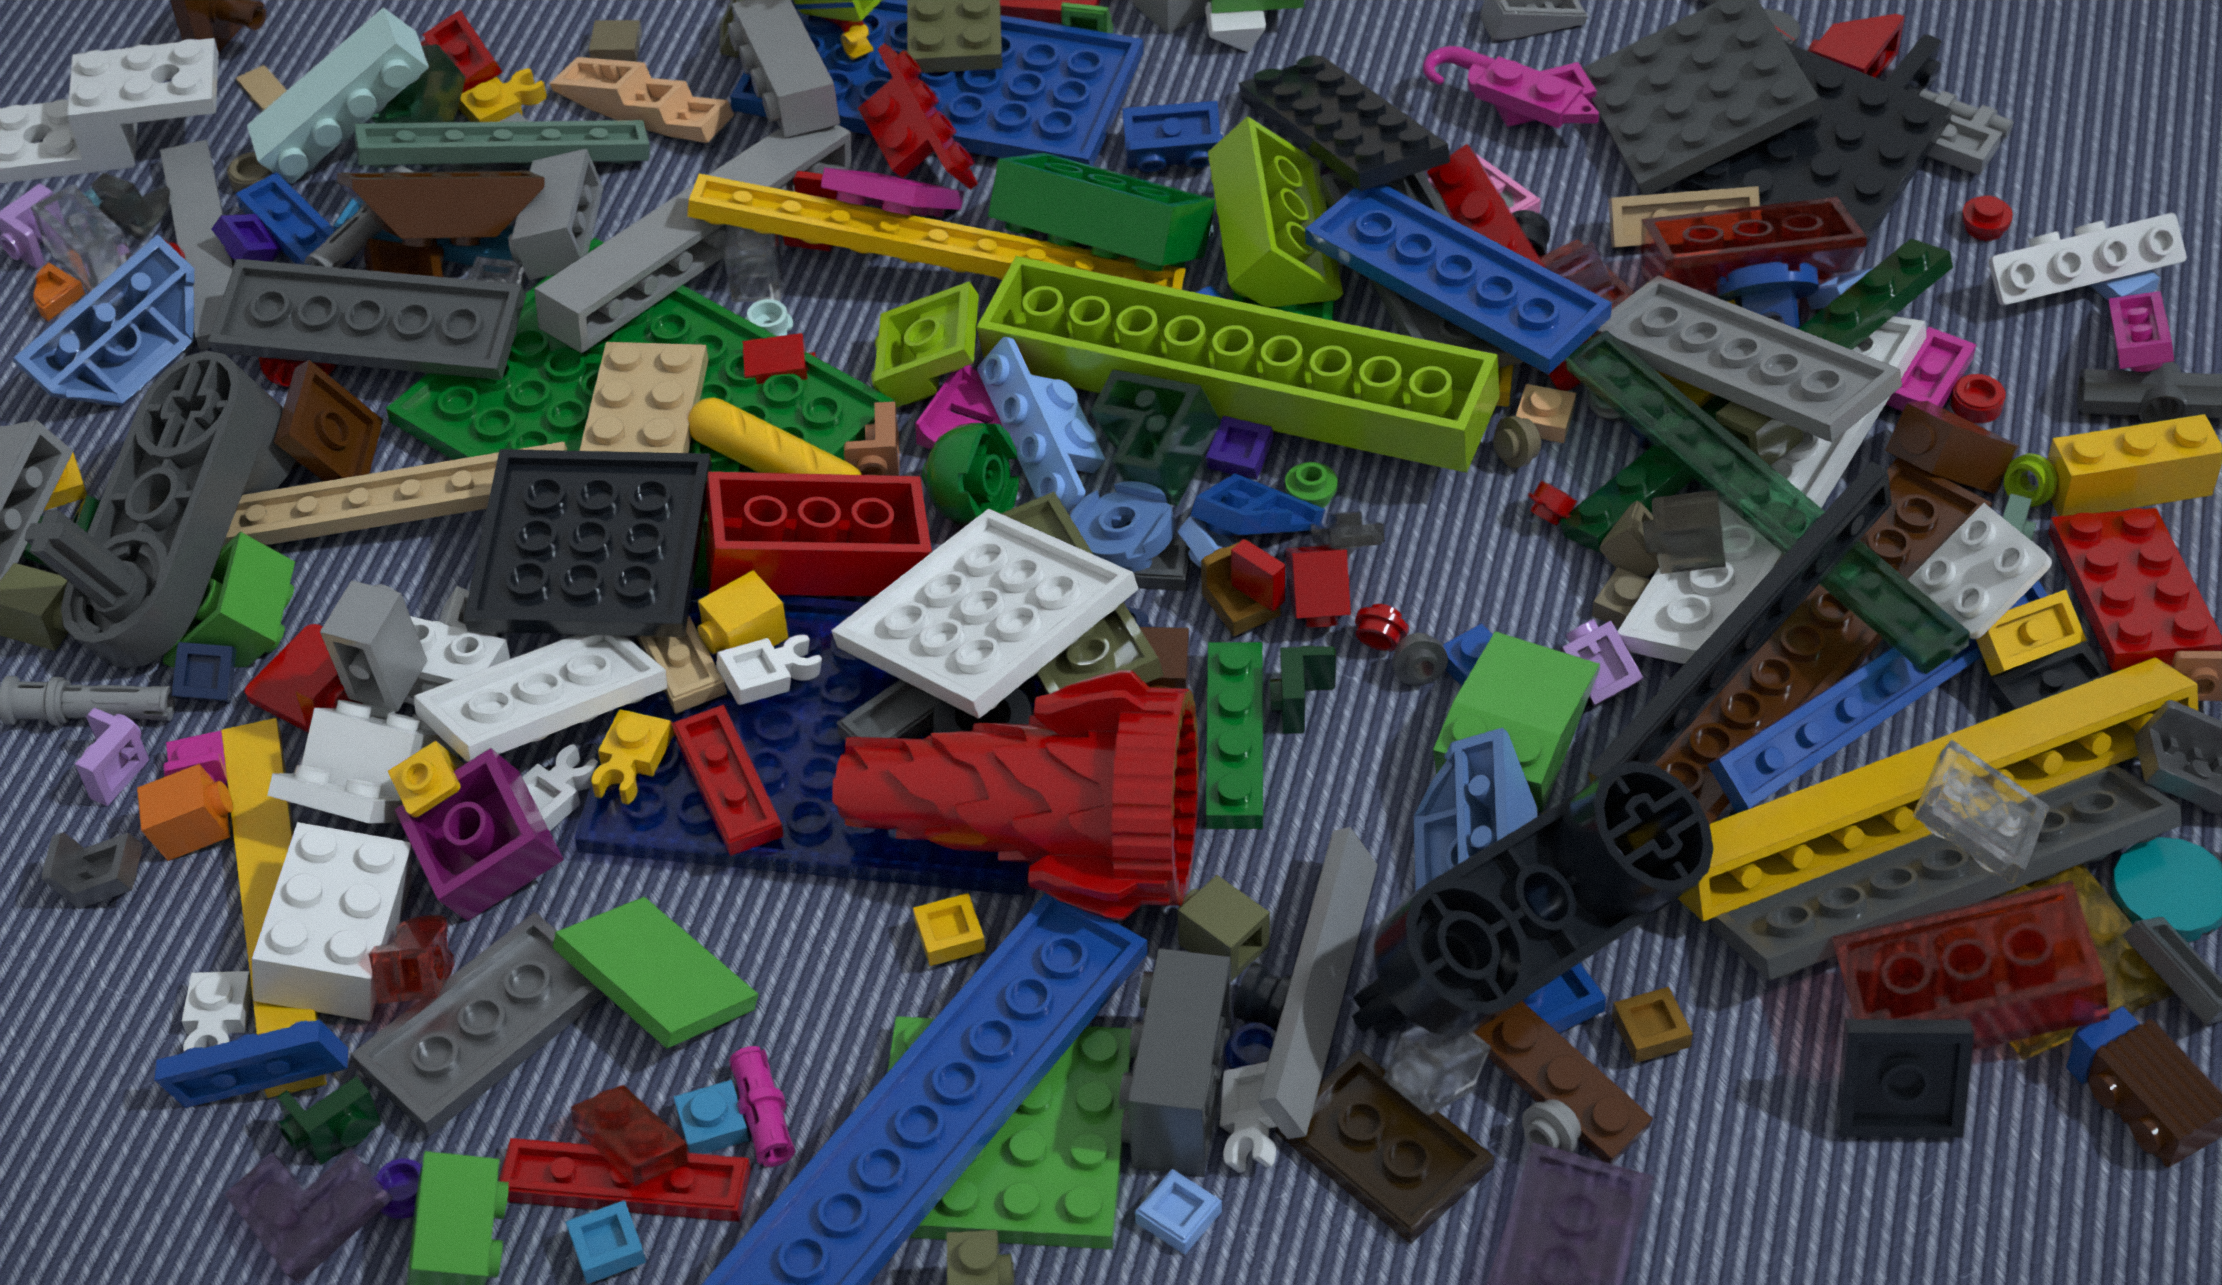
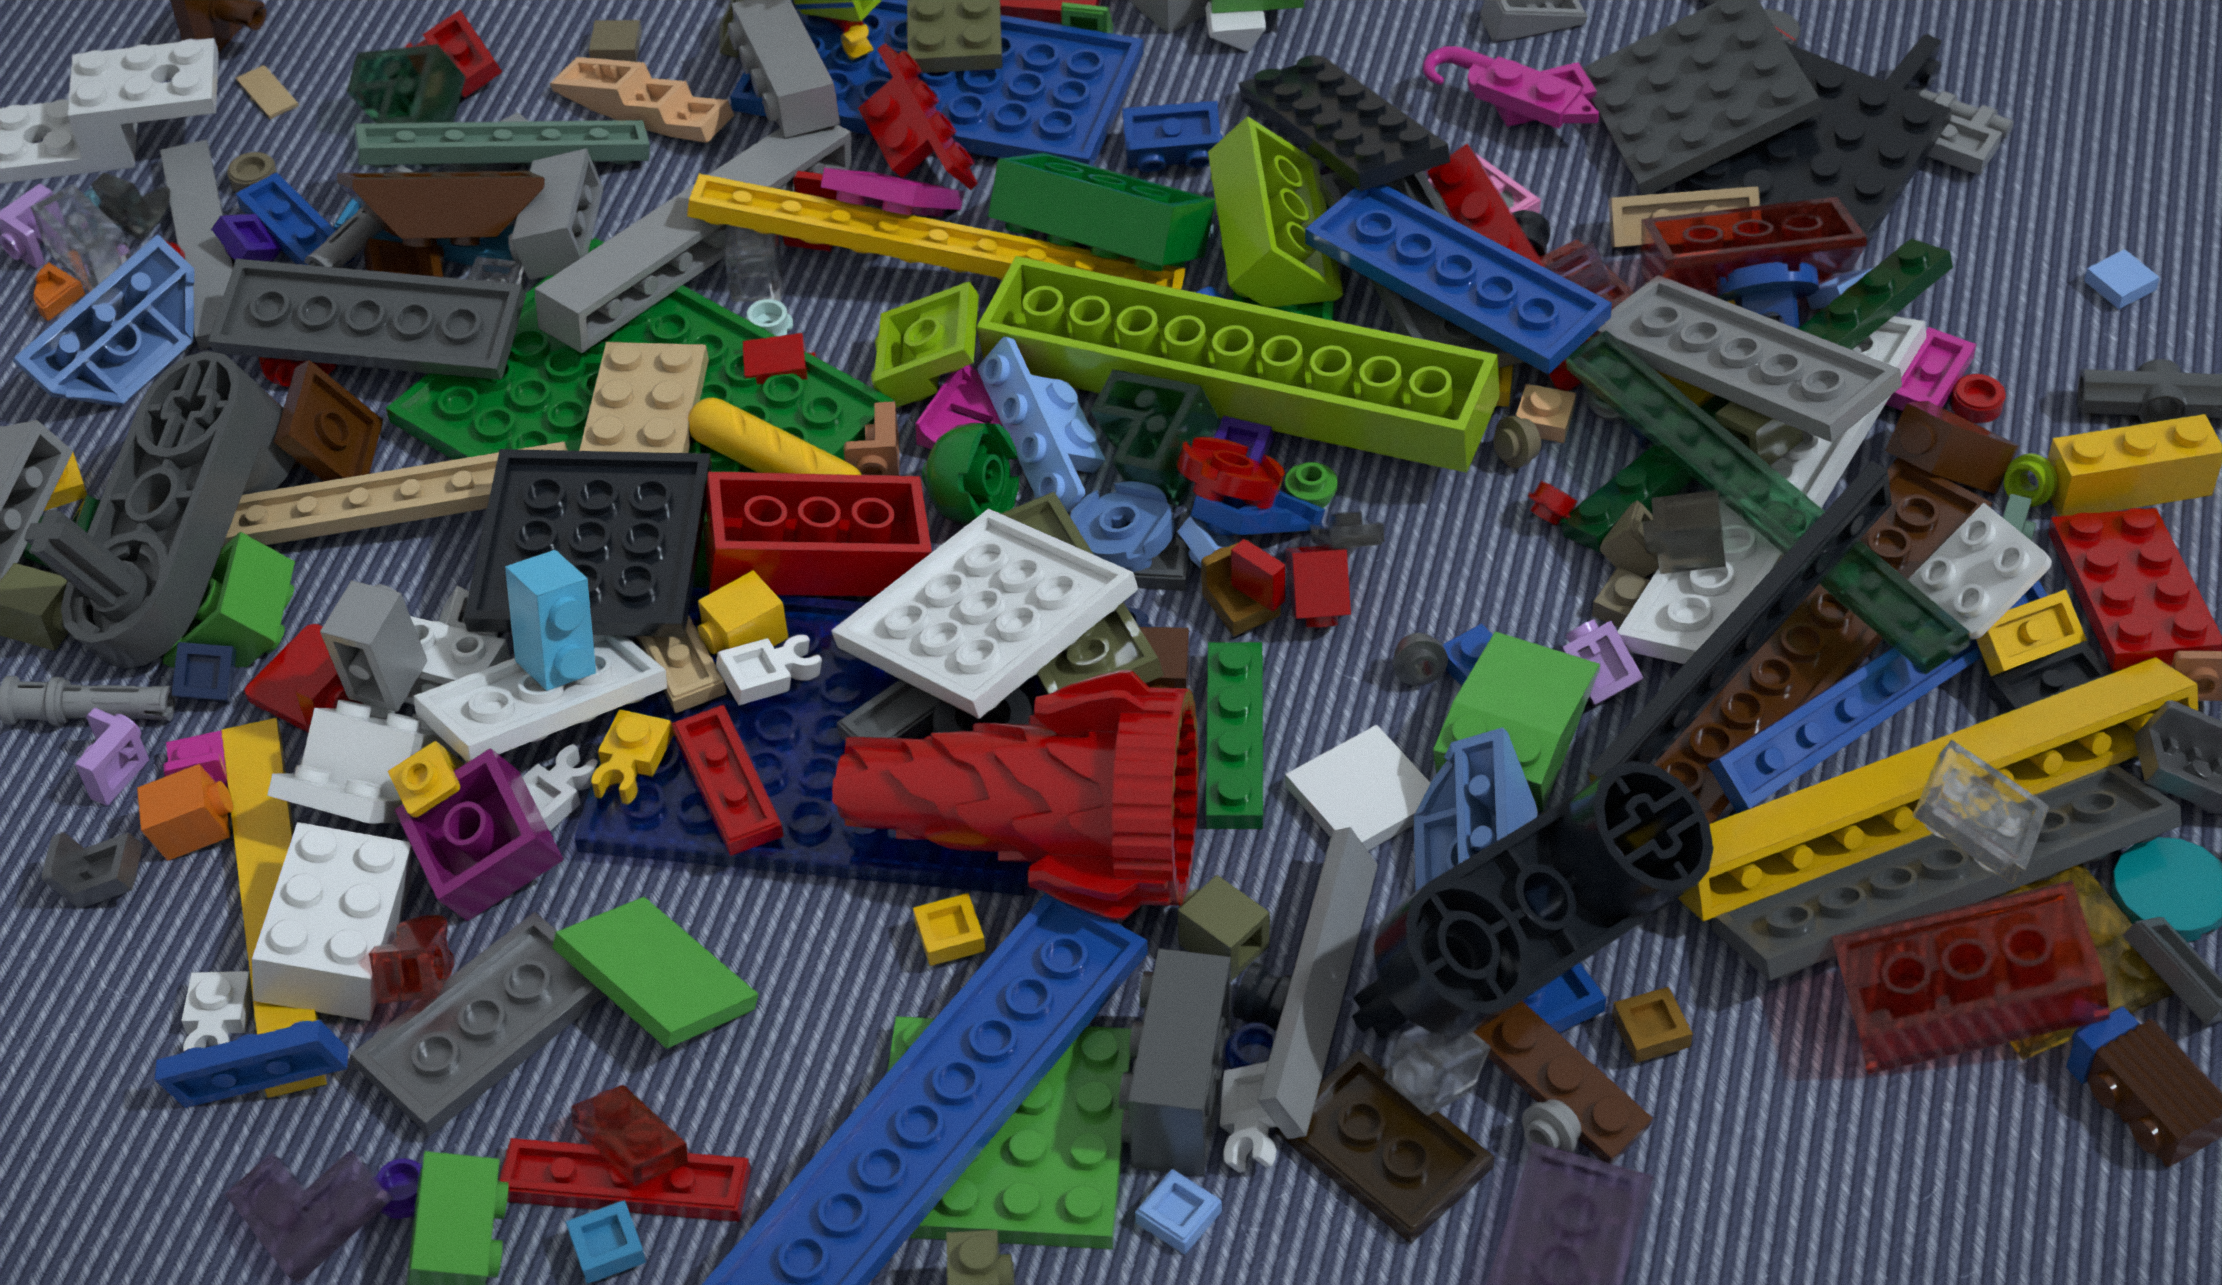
light aqua brick [247,7,429,184] -> none
dark green bracket [276,1076,381,1166] -> none
yellow plate [456,68,547,122] -> none
dark azure plate [673,1080,749,1154] -> none
dark pink pin [729,1046,795,1167] -> none
dark green bracket [1270,646,1336,734] -> none
red plate [1355,604,1409,651] -> none
red slope [1807,13,1905,79] -> none
black plate [1835,1019,1974,1137] -> none
red plate [1962,195,2013,241] -> none
white bracket [1988,213,2187,306] -> none
dark pink plate [2108,291,2174,372] -> none
none -> medium azure brick [505,550,596,691]
none -> red plate [1177,437,1285,509]
none -> white tile [1285,725,1430,851]

